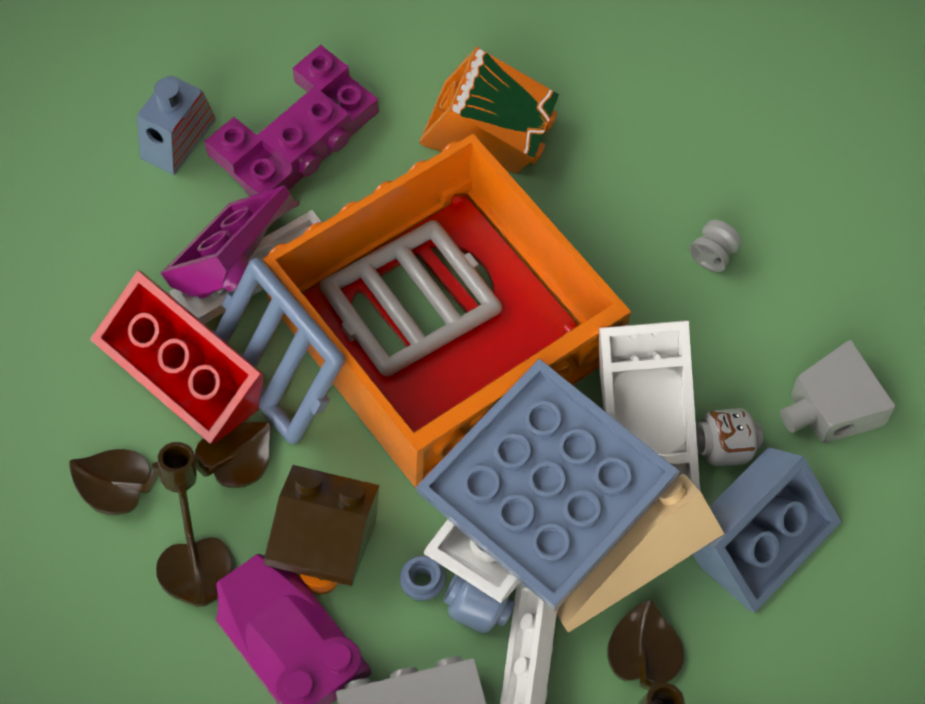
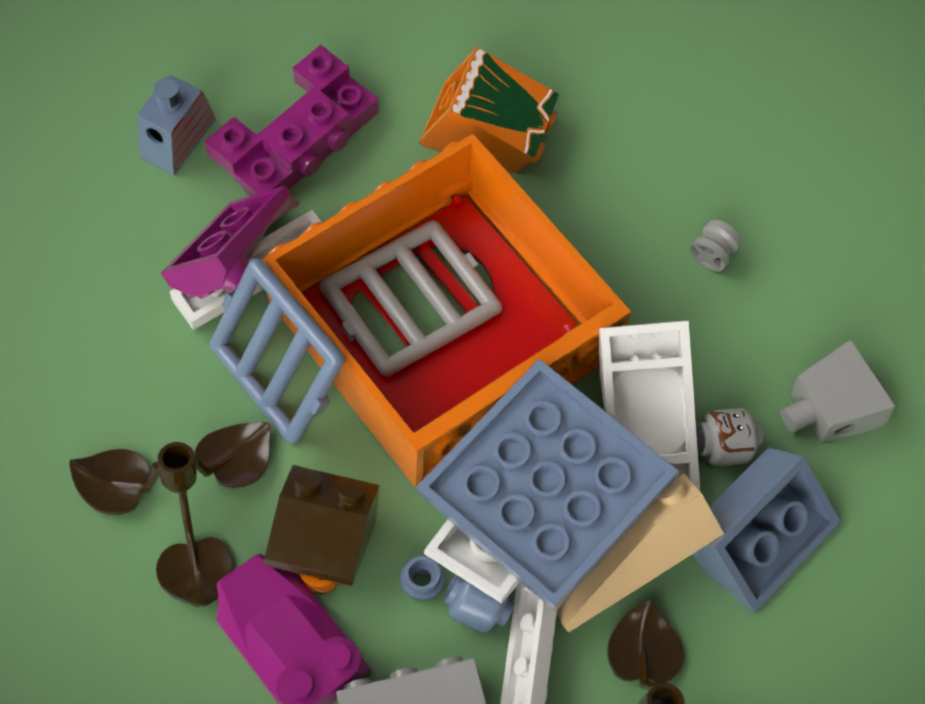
red slope [90,270,264,444] -> none

